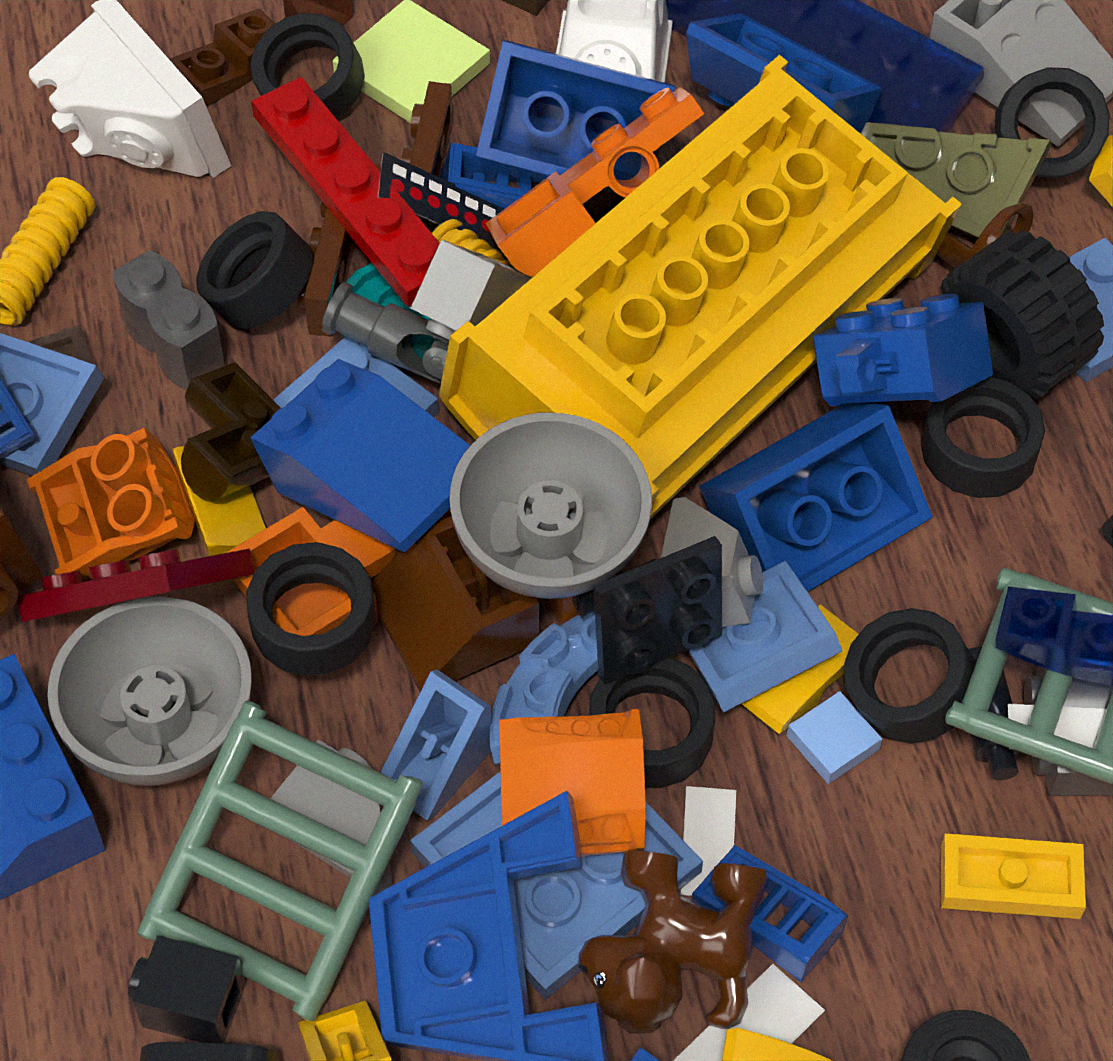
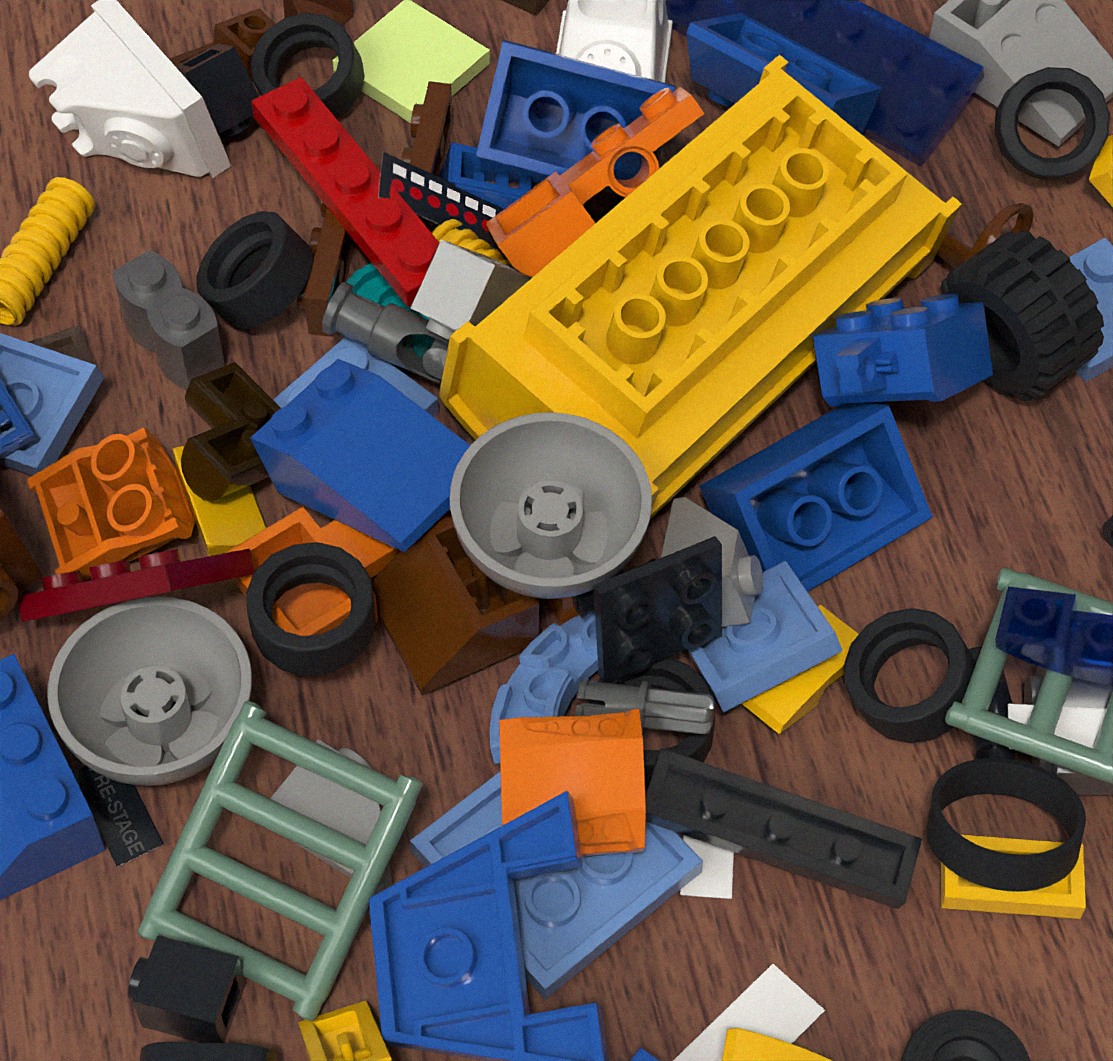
medium blue slope [380,669,491,821] -> none
reddish brown animal [578,850,767,1034] -> none
blue slope [692,845,848,983] -> none
light blue tile [786,691,882,784] -> none
olive wing [861,122,1052,240] -> none
black tyre [921,377,1045,498] -> none
none -> black sticker [72,765,164,867]
none -> black brick [175,44,259,138]
none -> dark grey axle [576,678,715,735]
none -> black plate [645,748,922,909]
none -> black tyre [926,758,1086,892]

